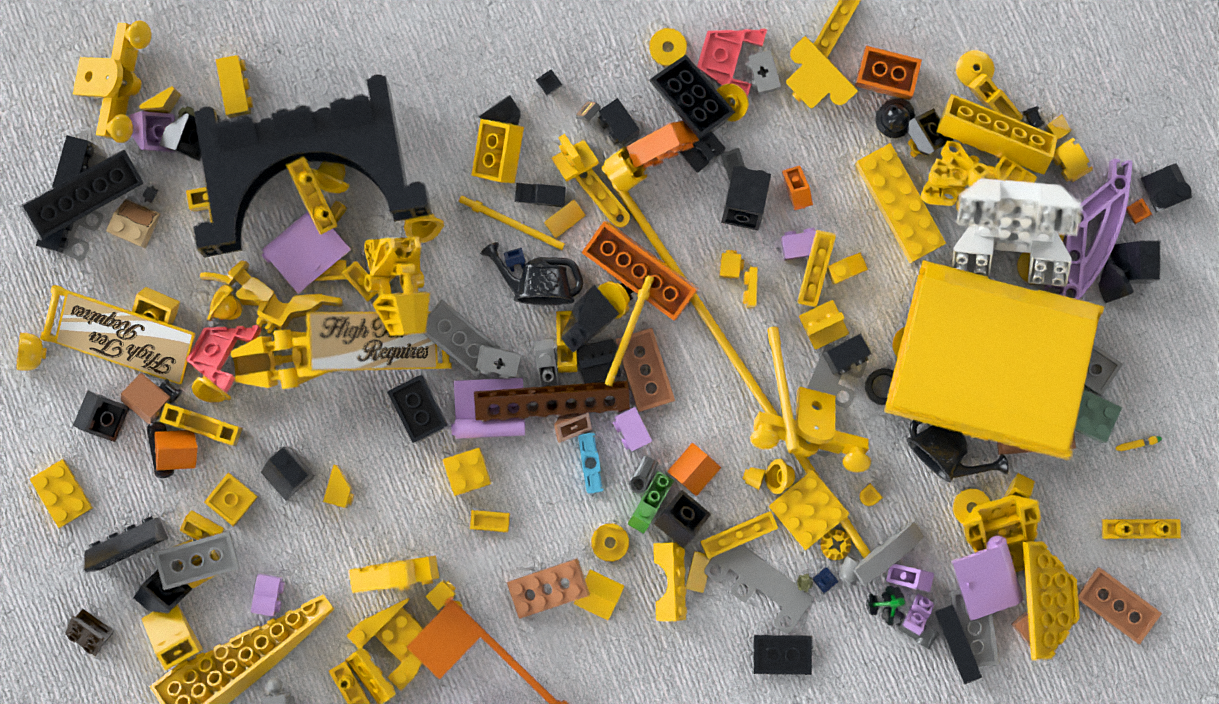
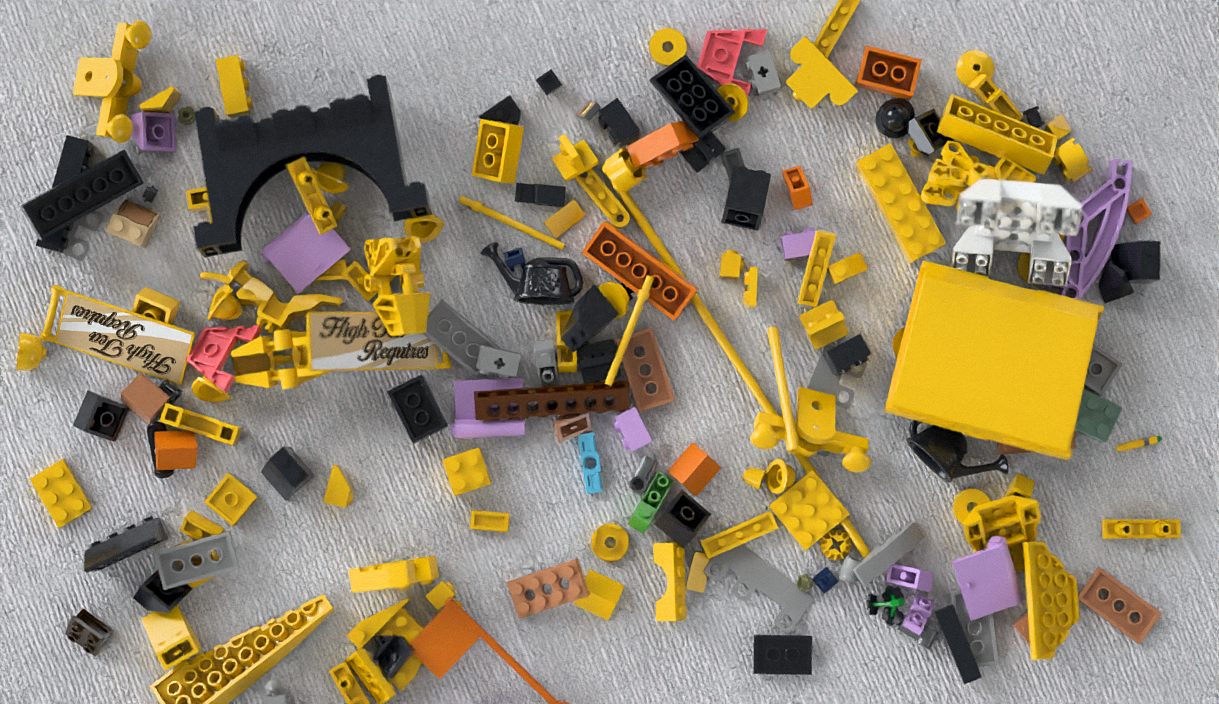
black slope [159,113,201,161] -> none
lavender brick [251,573,285,617] -> none
yellow tile [859,483,883,506] -> none
black tyre [865,368,894,405] -> none
black slope [1141,163,1192,213] -> none
none -> black slope [373,635,414,678]

